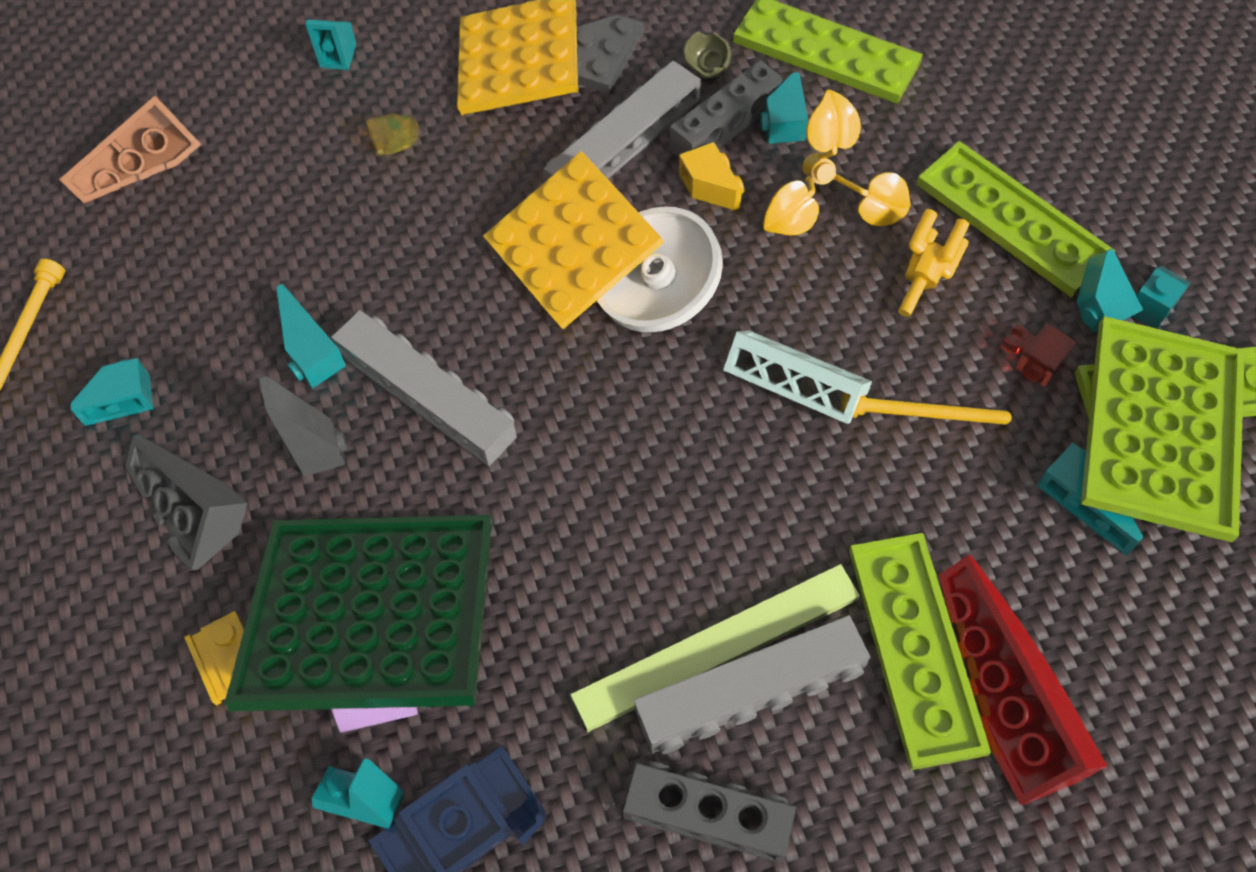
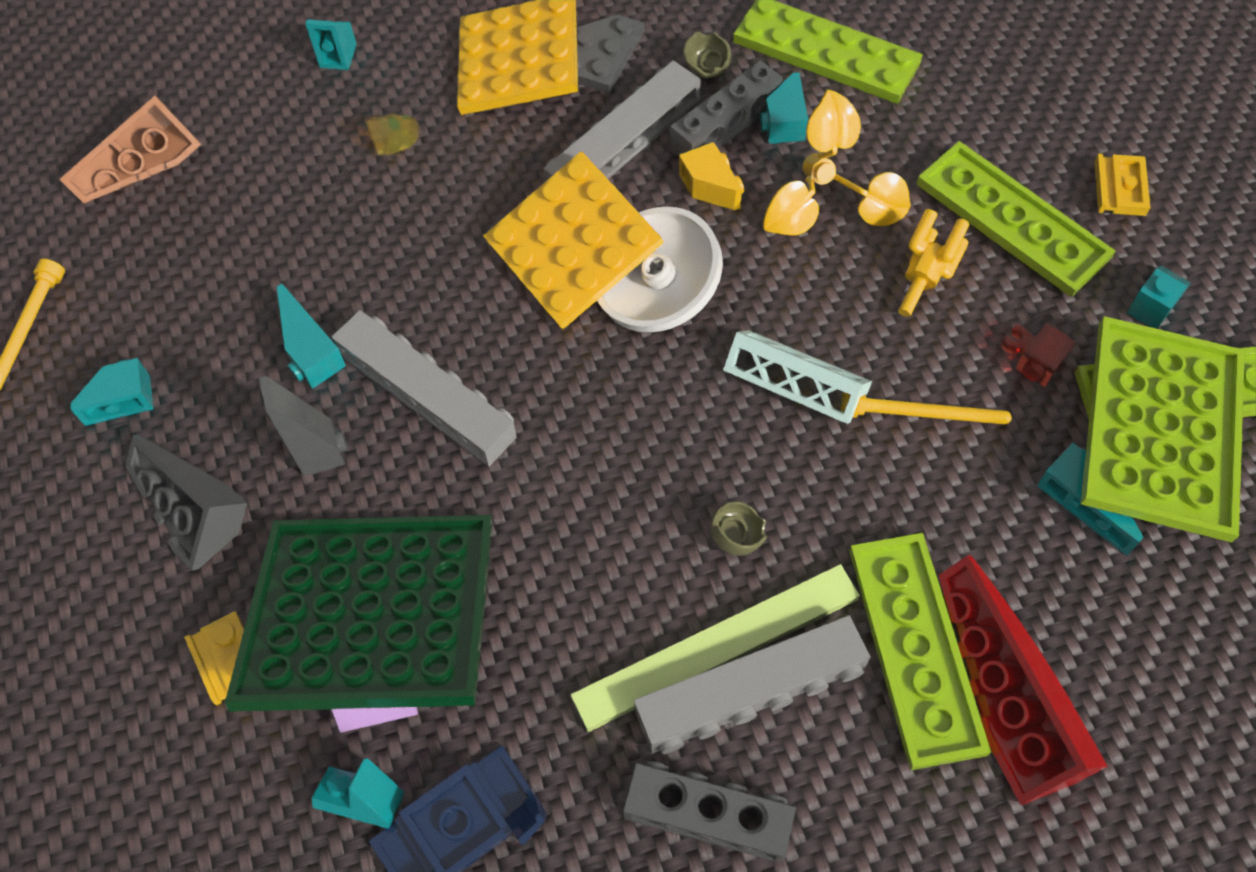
teal slope [1077,249,1143,333] -> none
none -> olive hair [710,501,767,556]
none -> yellow plate [1094,153,1150,216]

